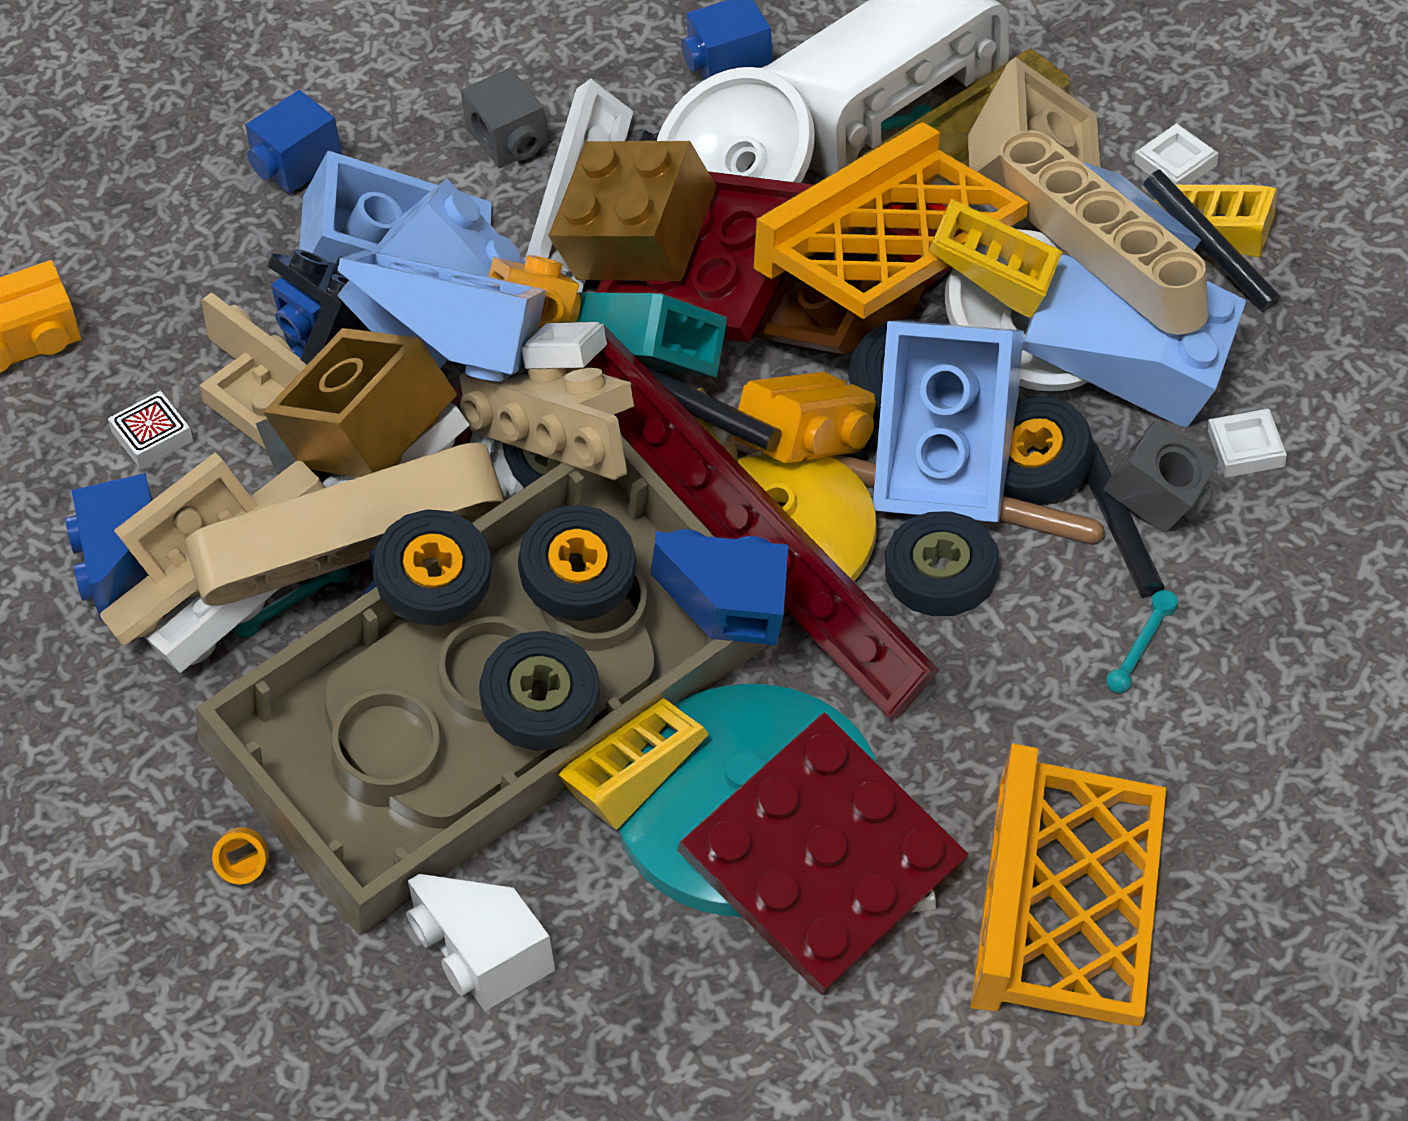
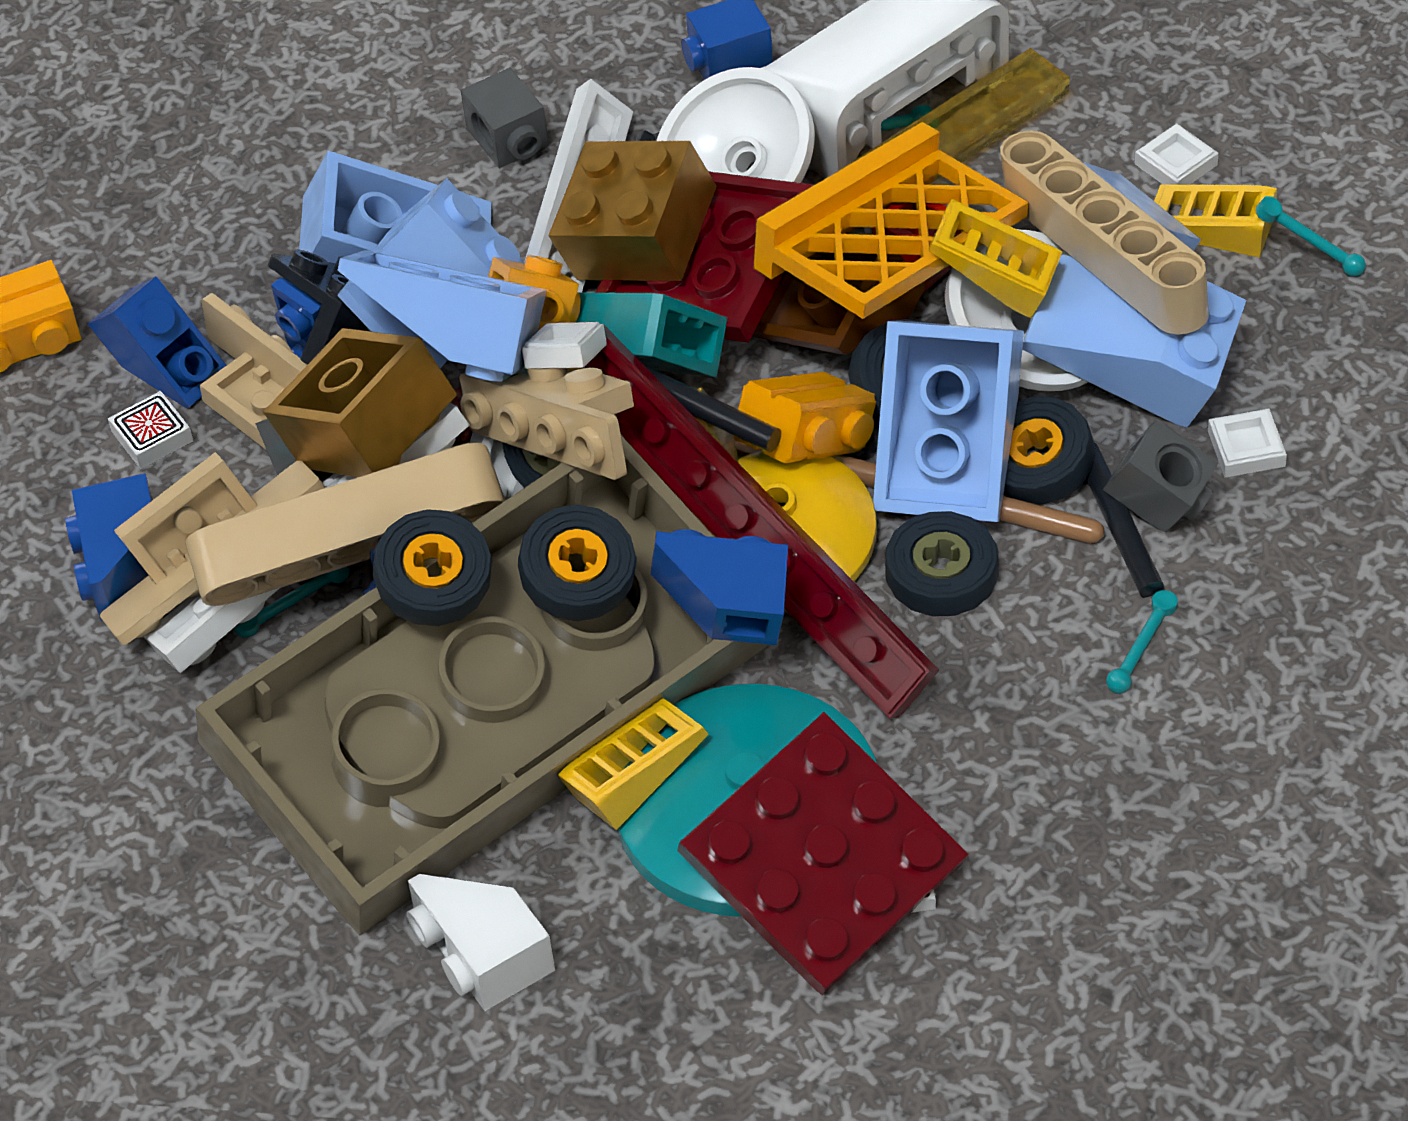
light orange hinge [212,827,269,885] -> none
blue brick [245,89,342,194] -> none
black bush [479,631,600,751] -> none
tan slope [968,57,1101,188] -> none
light orange fence [970,743,1166,1026] -> none
black bar [1143,169,1281,312] -> none
none -> blue slope [88,276,227,408]
none -> teal hinge [1256,196,1366,277]

